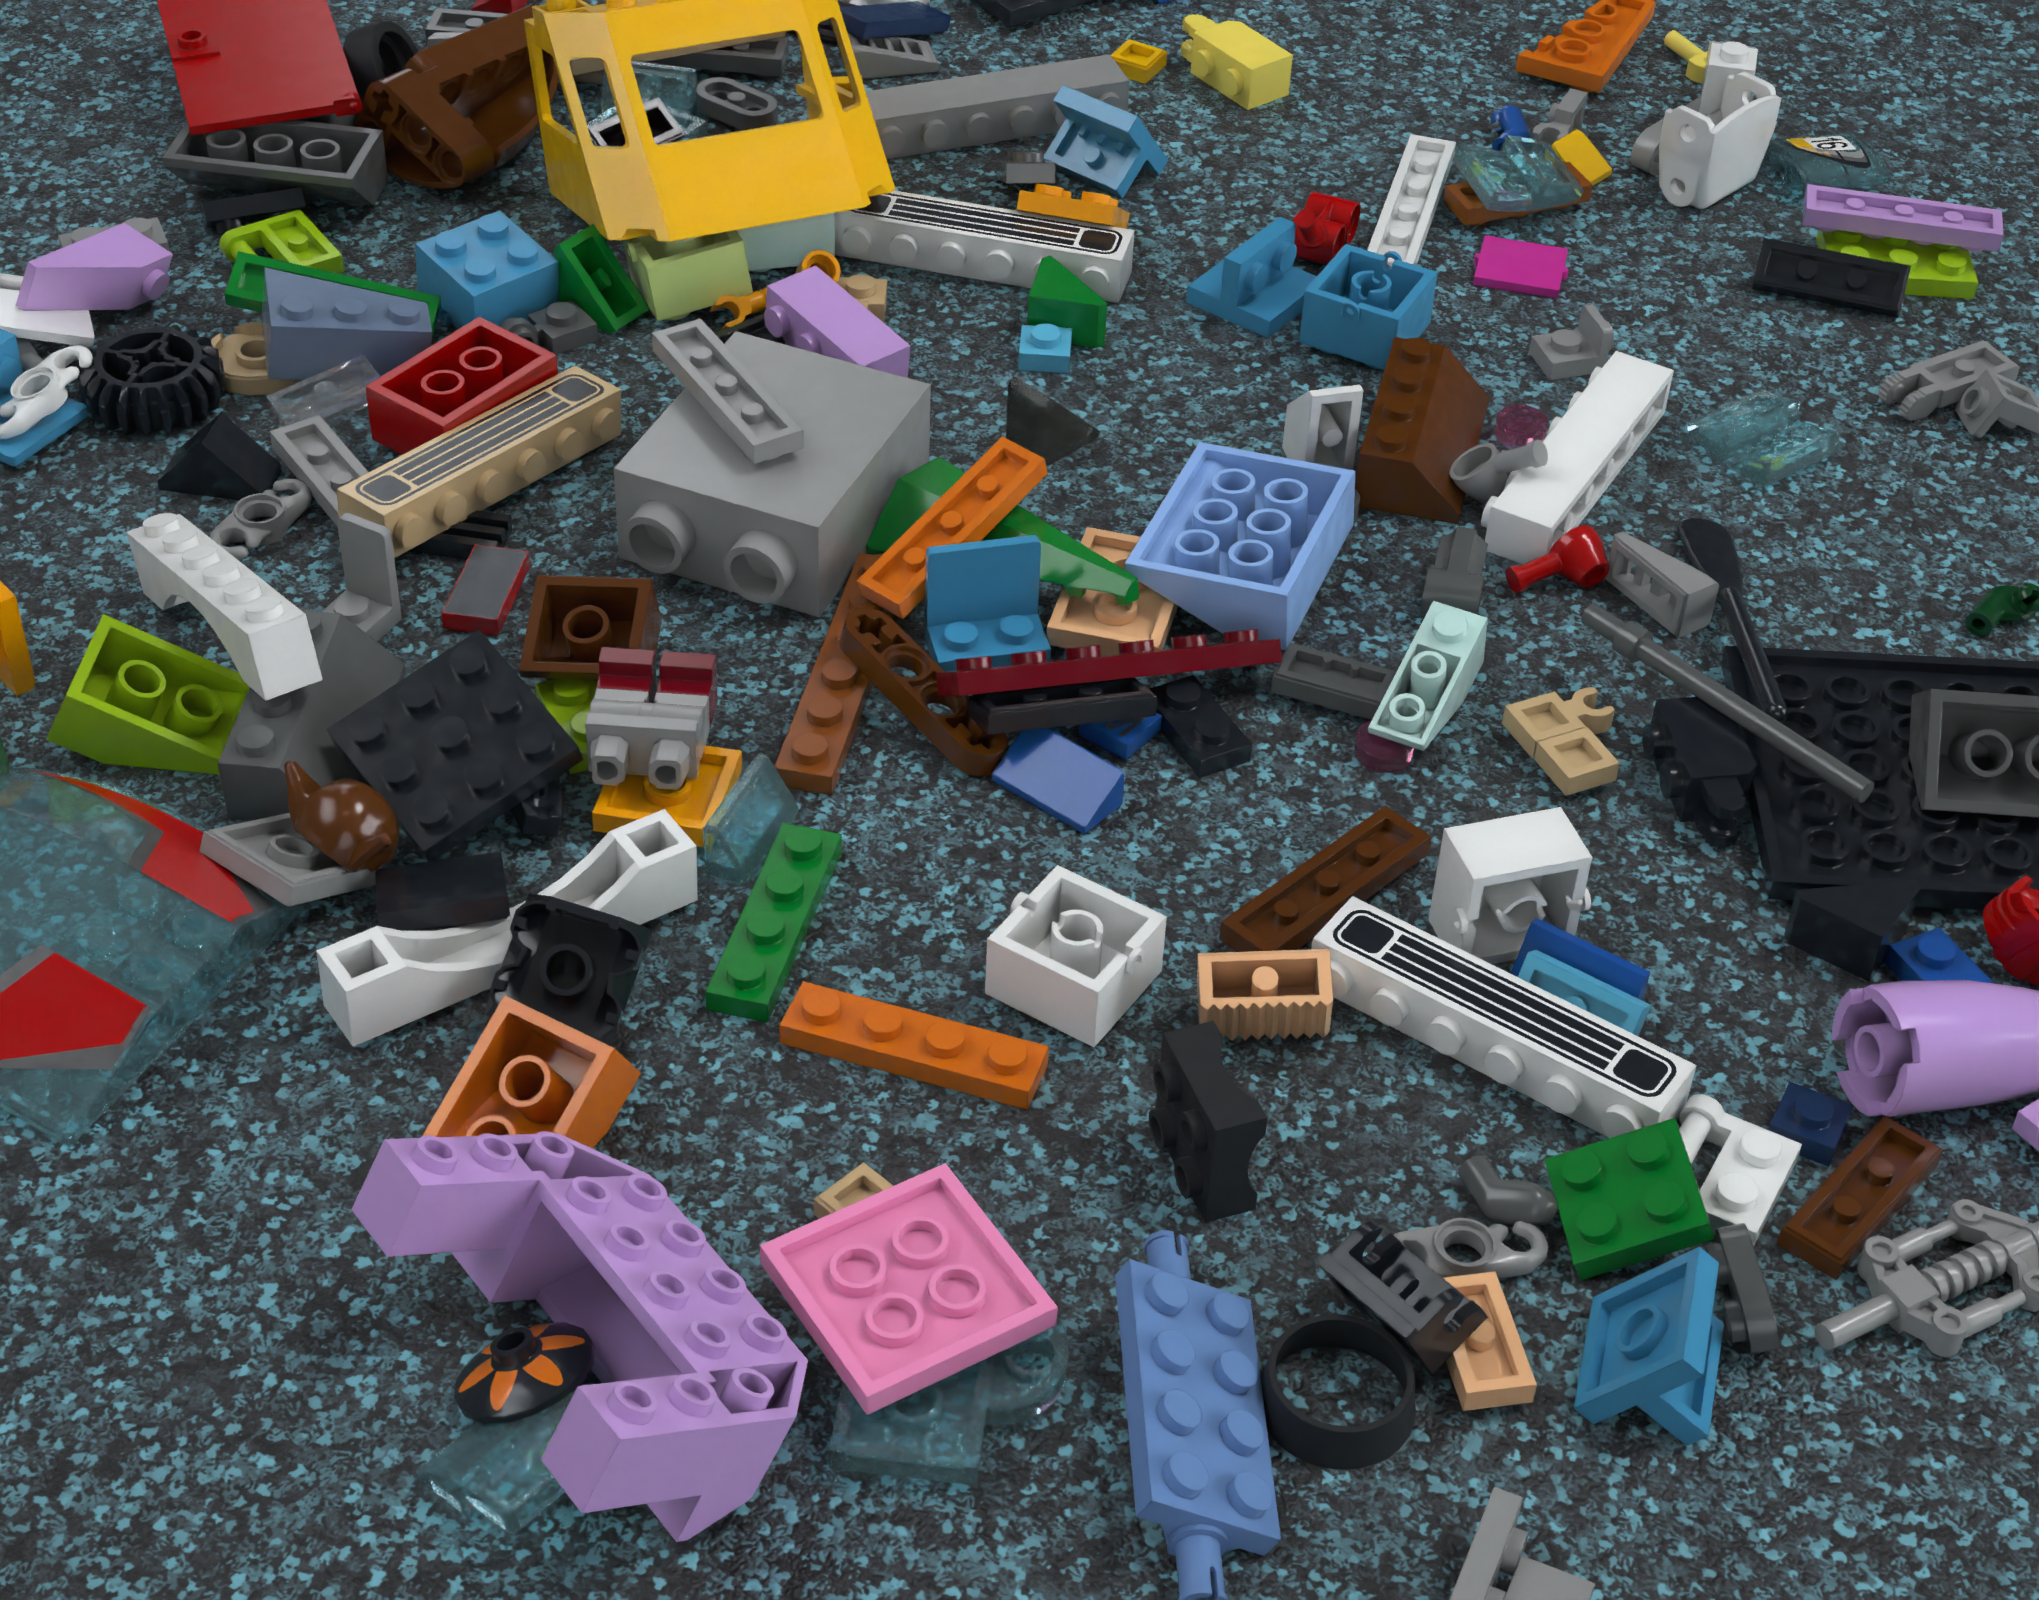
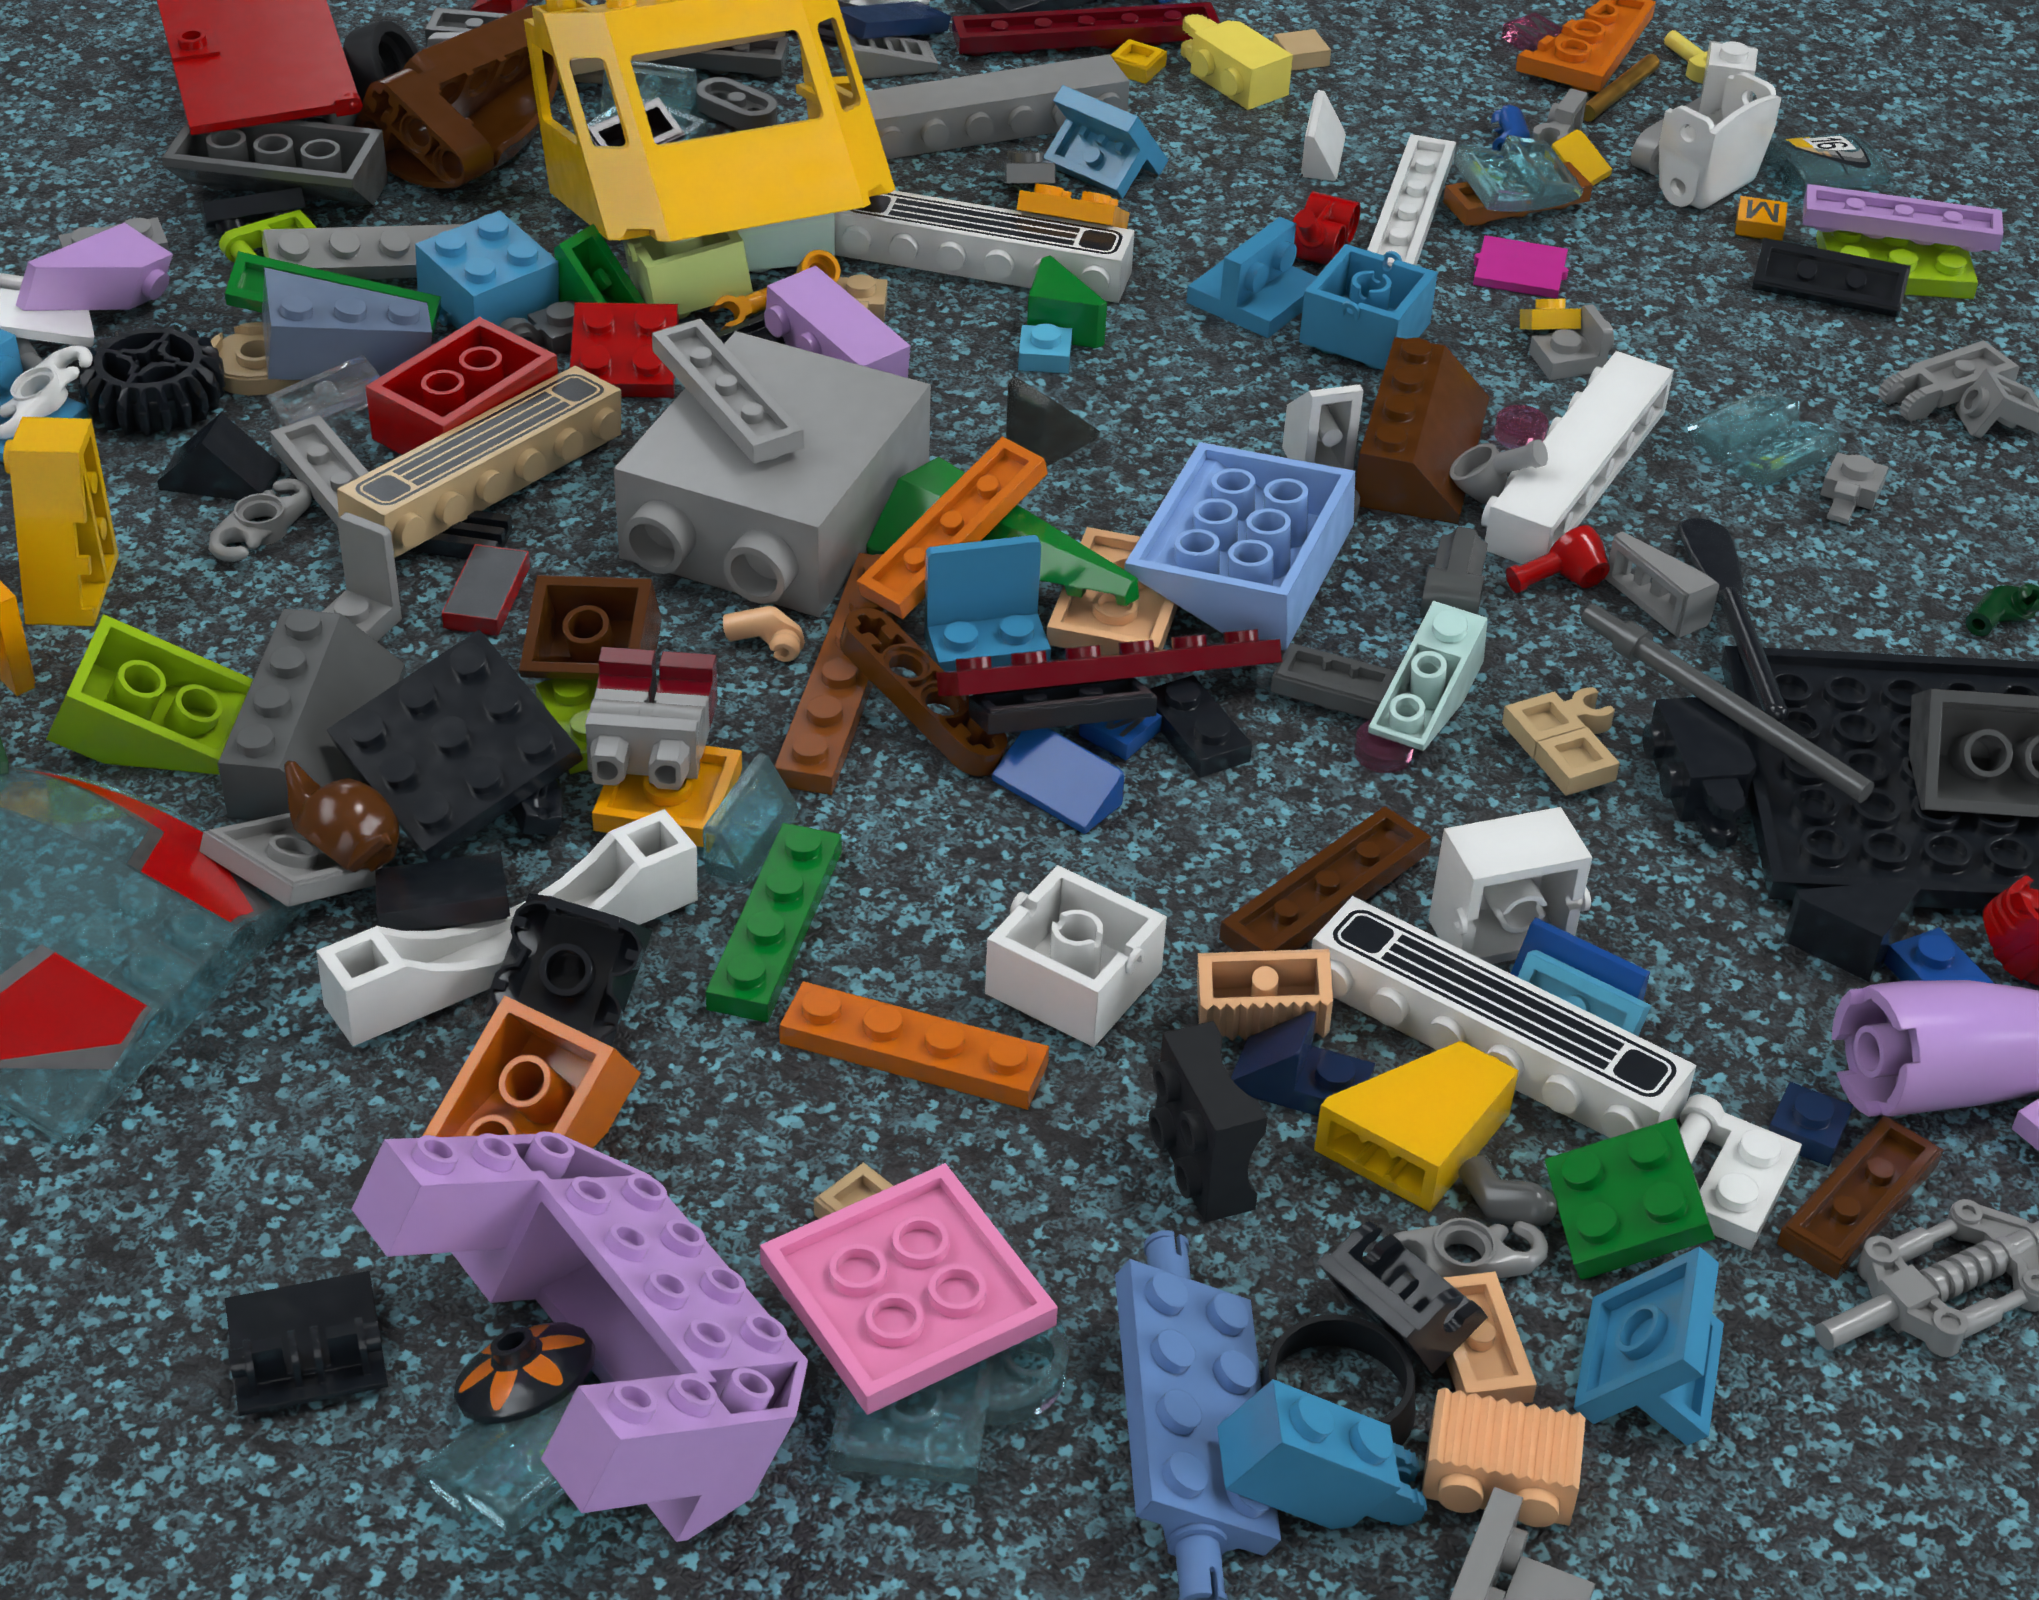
white arch [126,513,323,701] -> none
dark grey plate [1705,1223,1779,1355] -> none
none -> yellow wedge [3,417,119,626]
none -> black hinge [225,1271,388,1416]
none -> light grey plate [262,224,463,279]
none -> red plate [570,302,679,398]
none -> light nougat arm [723,606,805,662]
none -> dark red plate [952,2,1220,56]
none -> dark azure hinge [1217,1379,1427,1529]
none -> dark blue slope [1231,1011,1375,1116]
none -> tan tile [1273,29,1331,71]
none -> white slope [1301,90,1346,181]
none -> yellow slope [1314,1041,1519,1212]
none -> light nougat brick [1421,1387,1586,1527]
none -> clear pink tile [1502,12,1562,52]
none -> yellow plate [1519,299,1581,330]
none -> pearl gold bar [1583,54,1660,122]
none -> light orange tile [1734,195,1788,241]
none -> light grey plate [1820,452,1889,525]

